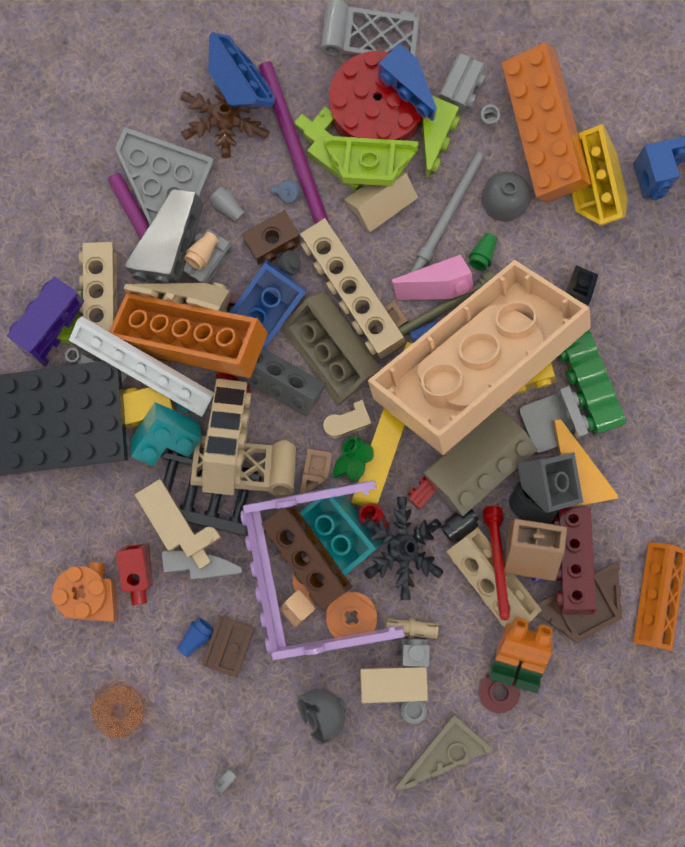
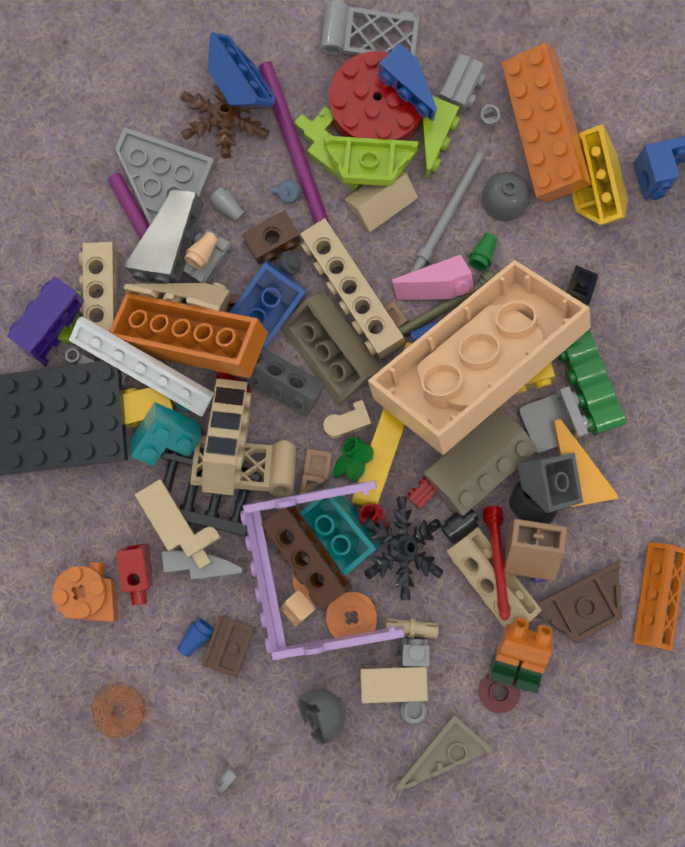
dark red brick [553,507,596,615] -> none

